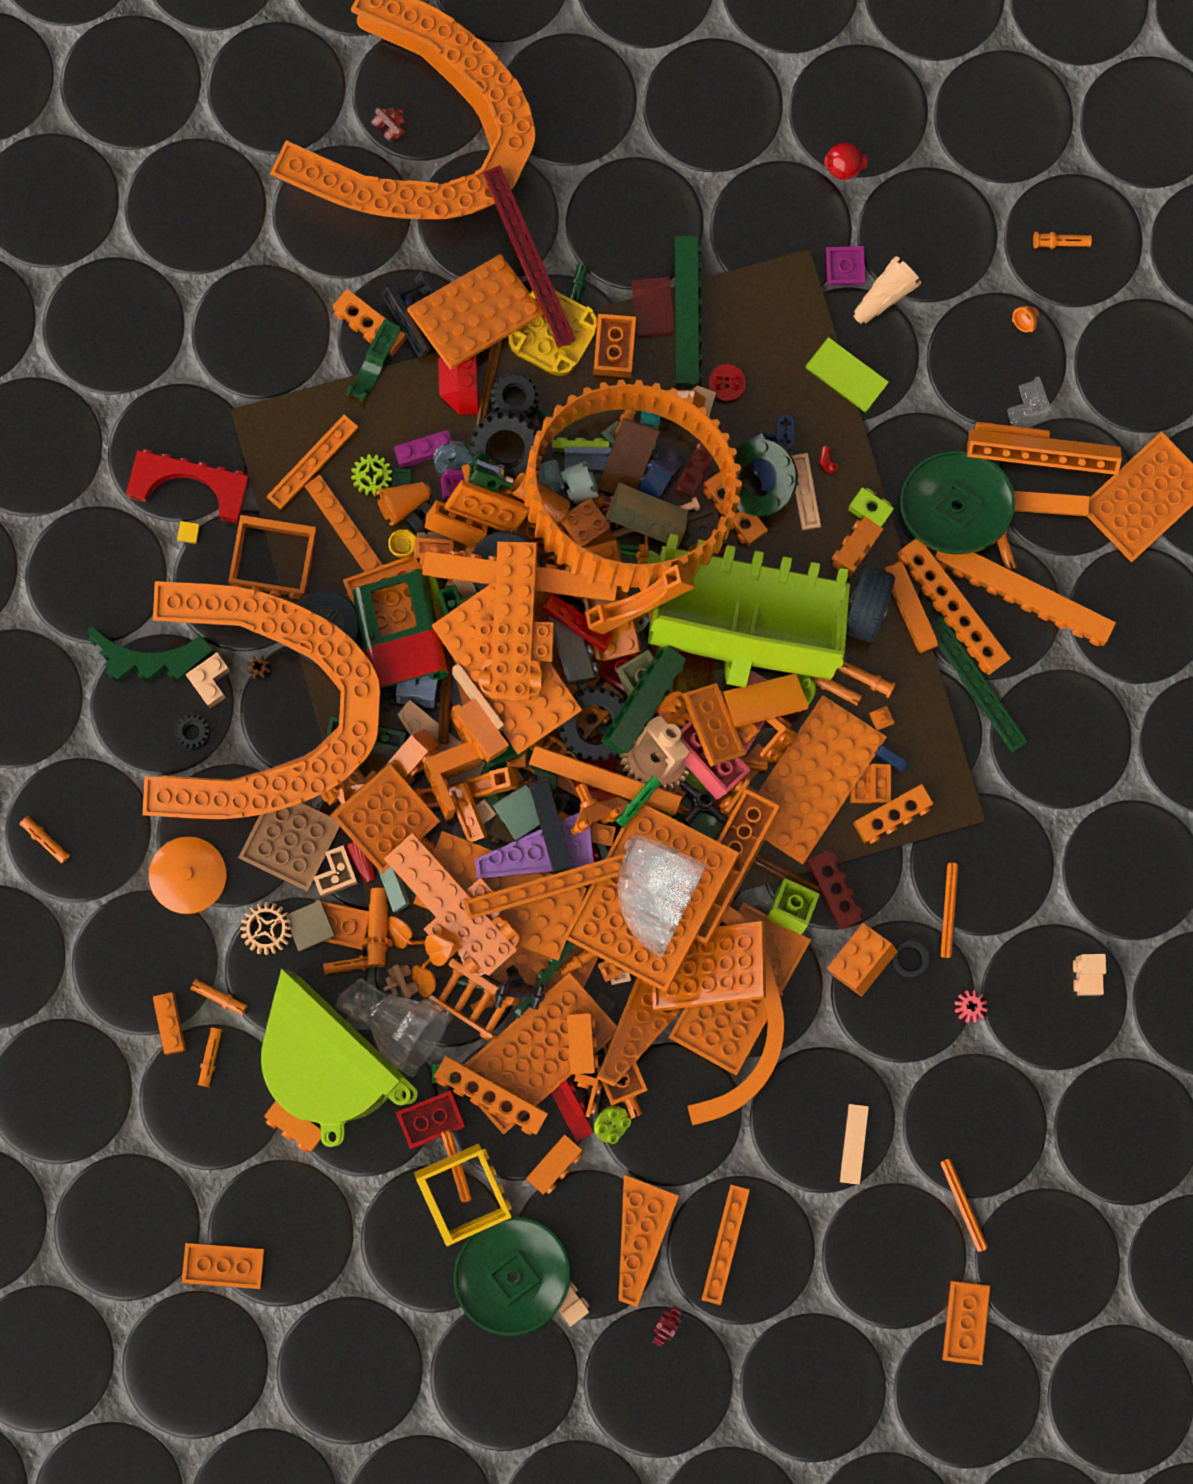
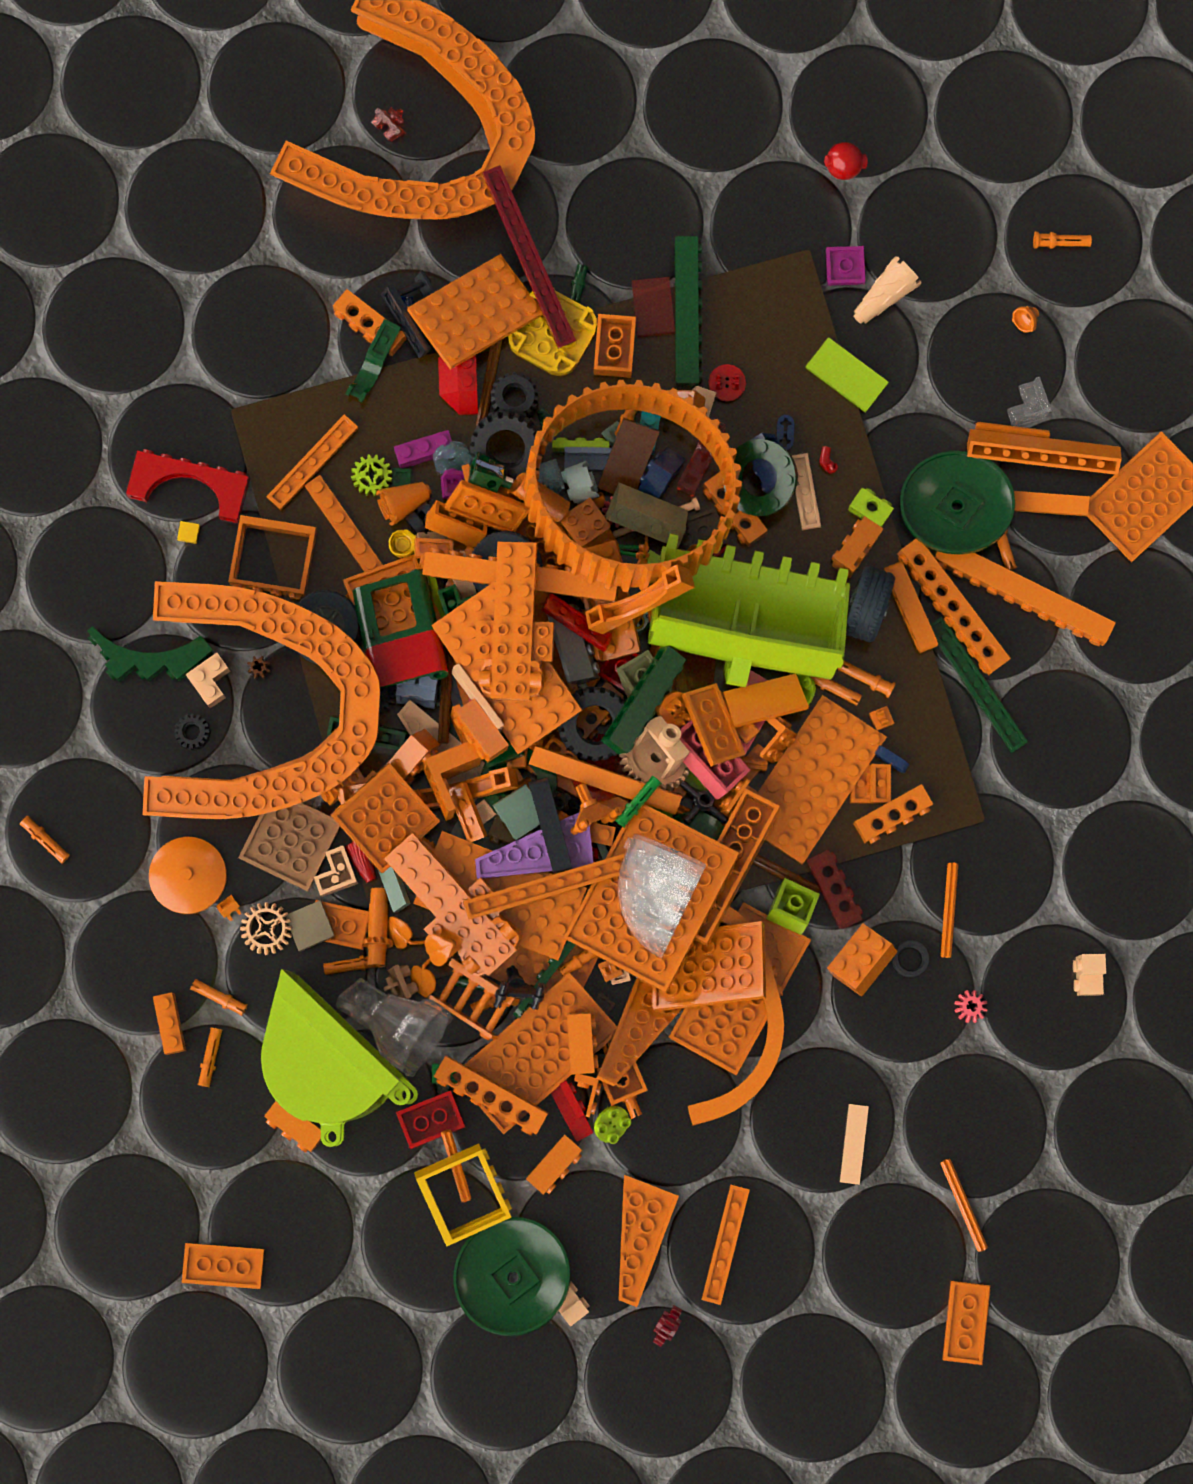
none -> orange tile [216,895,241,921]

